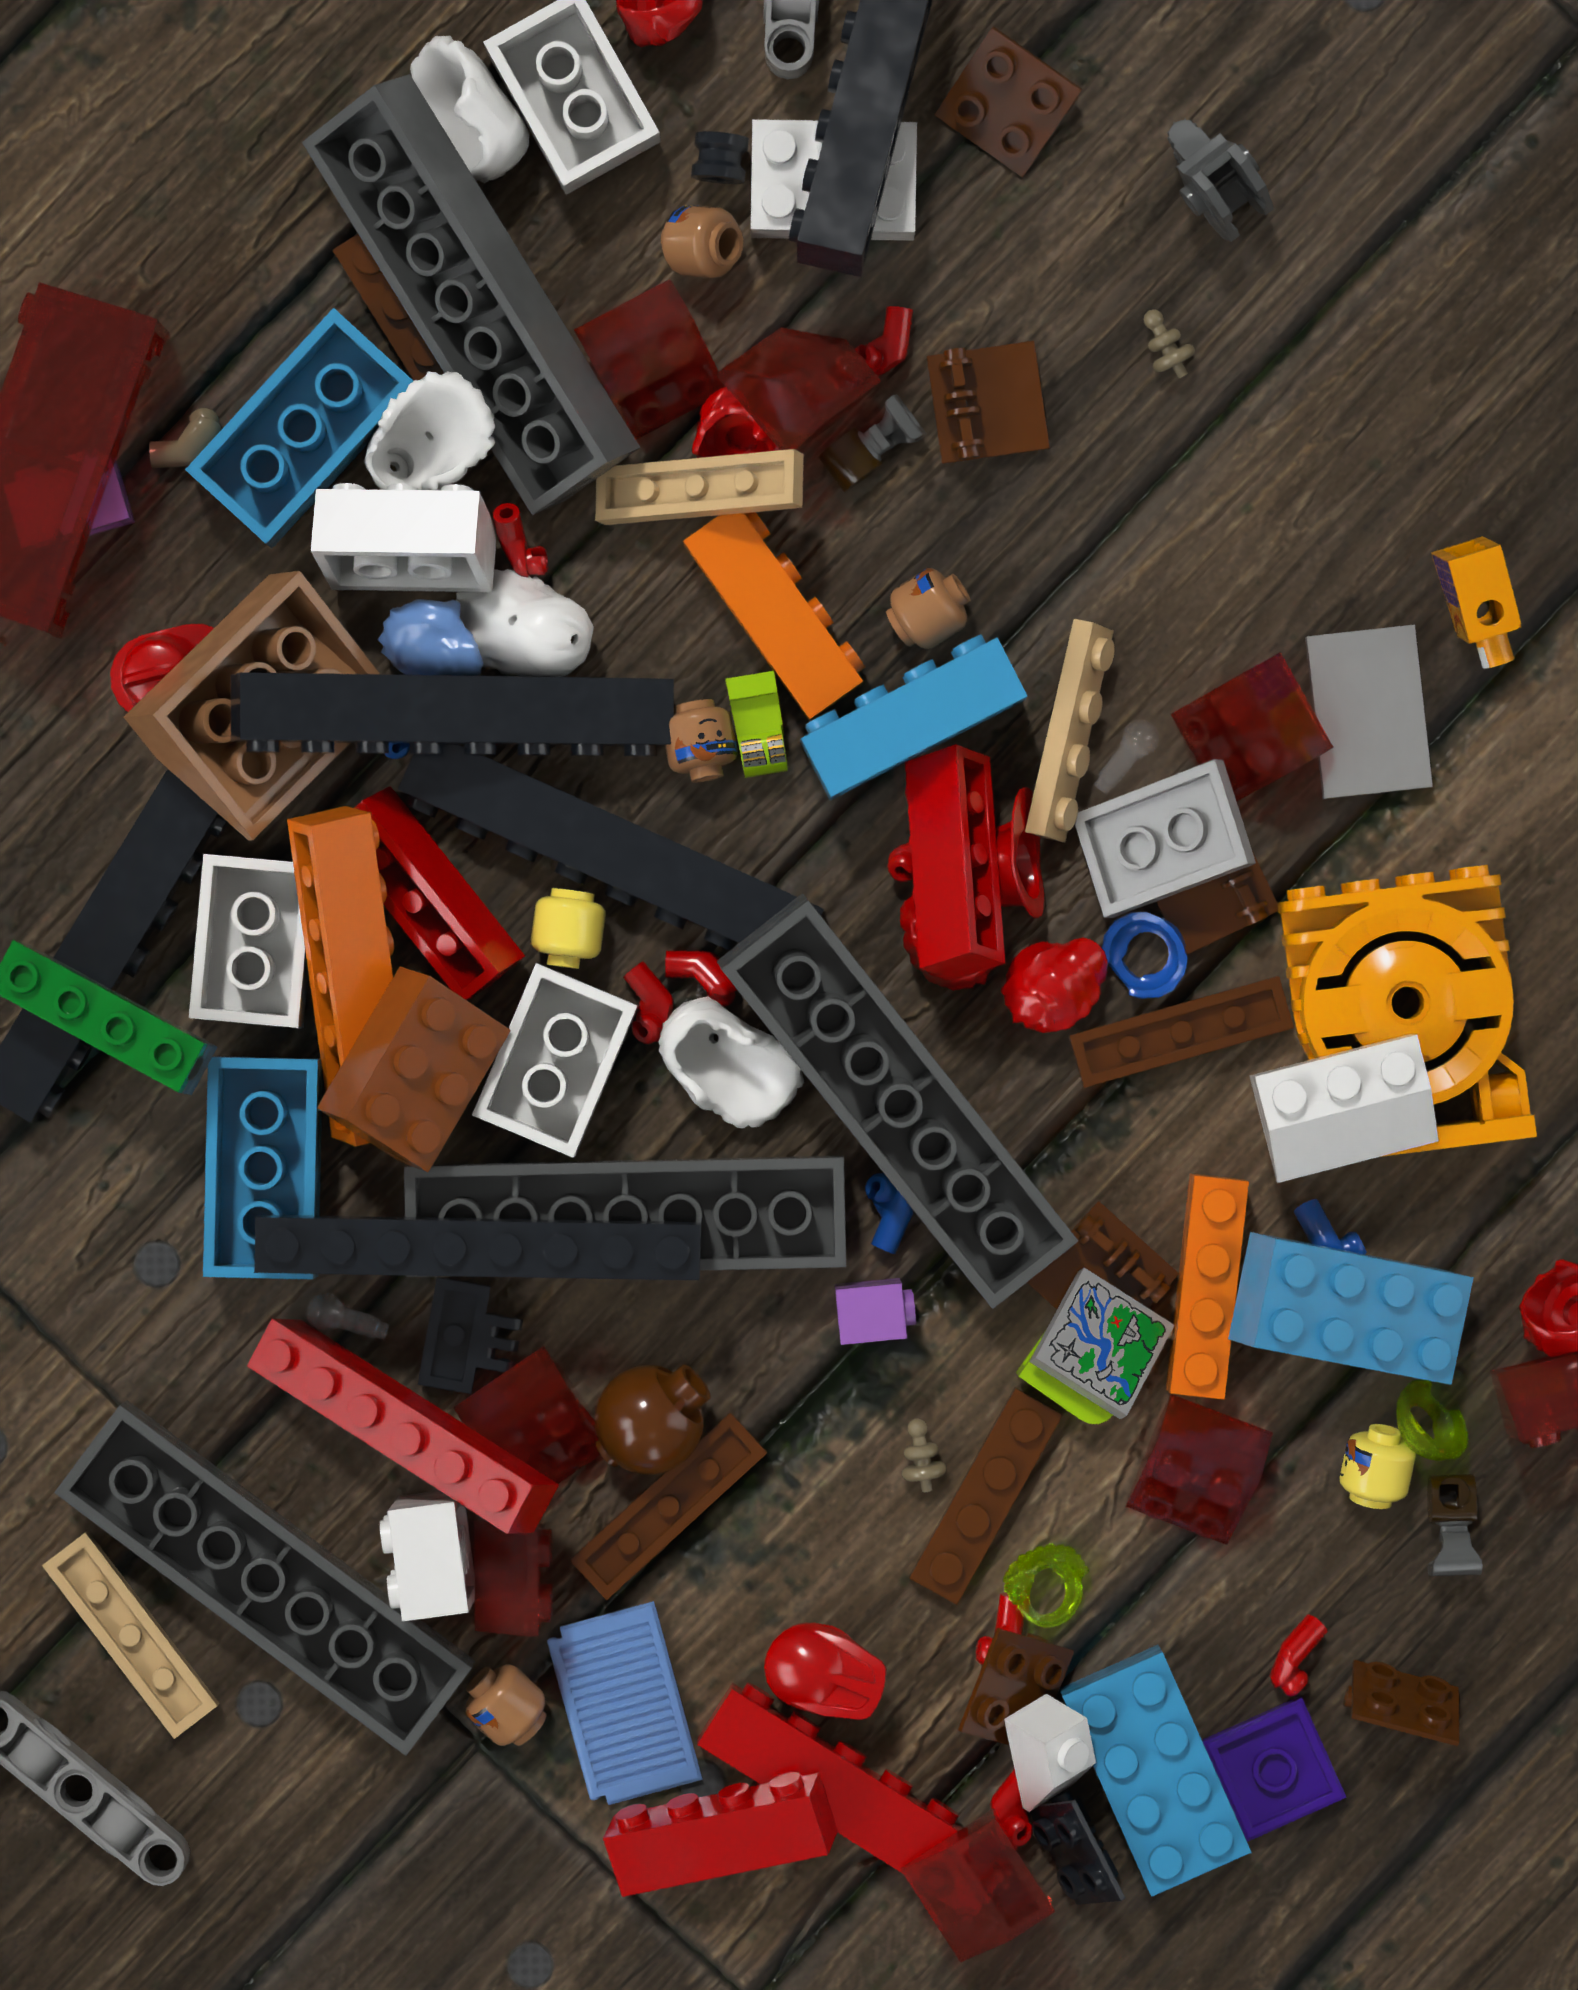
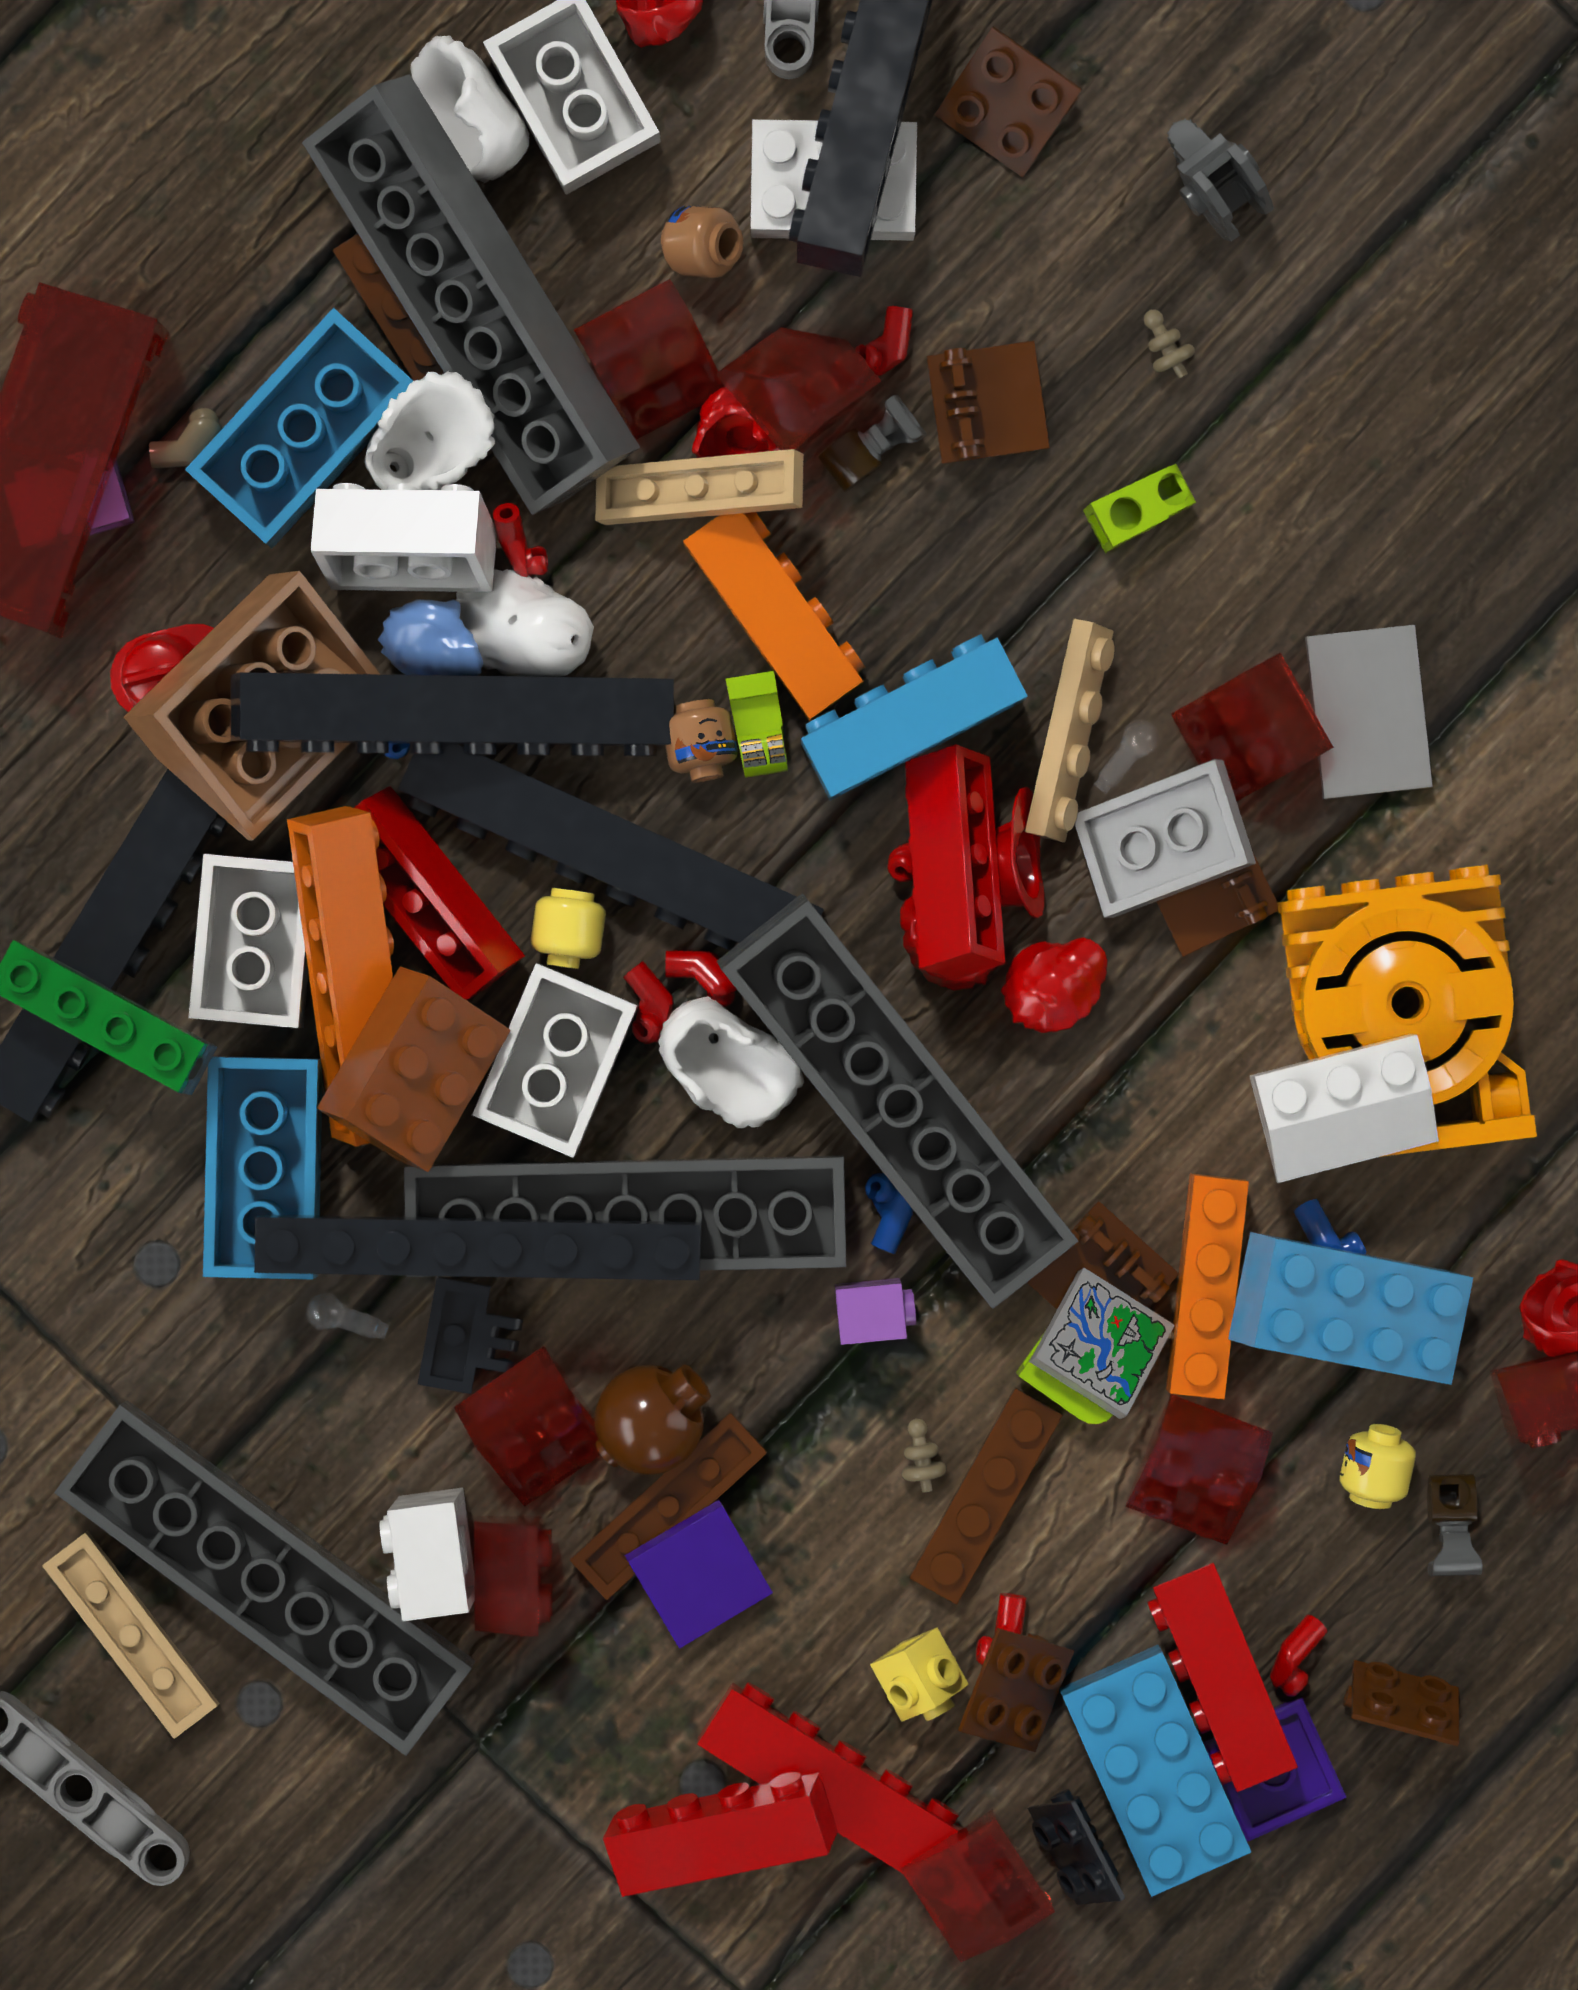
brick [247,1319,559,1534] -> none
medium nougat head [465,1664,546,1746] -> none
medium blue window [547,1601,703,1805] -> none
black wheel [691,131,749,184] -> none
red helmet [764,1622,887,1720] -> none
medium nougat head [886,568,971,650] -> none
red arm [990,1769,1033,1847] -> none
clear neon green piece [1003,1544,1090,1628] -> none
white slope [1004,1694,1096,1812] -> none
reddish brown plate [1068,976,1294,1088] -> none
blue piece [1102,912,1188,999] -> none
clear neon green piece [1396,1379,1468,1461] -> none
light orange torso [1431,536,1521,668] -> none
none -> dark purple tile [624,1500,773,1649]
none -> light yellow brick [870,1627,969,1722]
none -> lime leg [1083,464,1196,553]
none -> red brick [1147,1563,1298,1792]

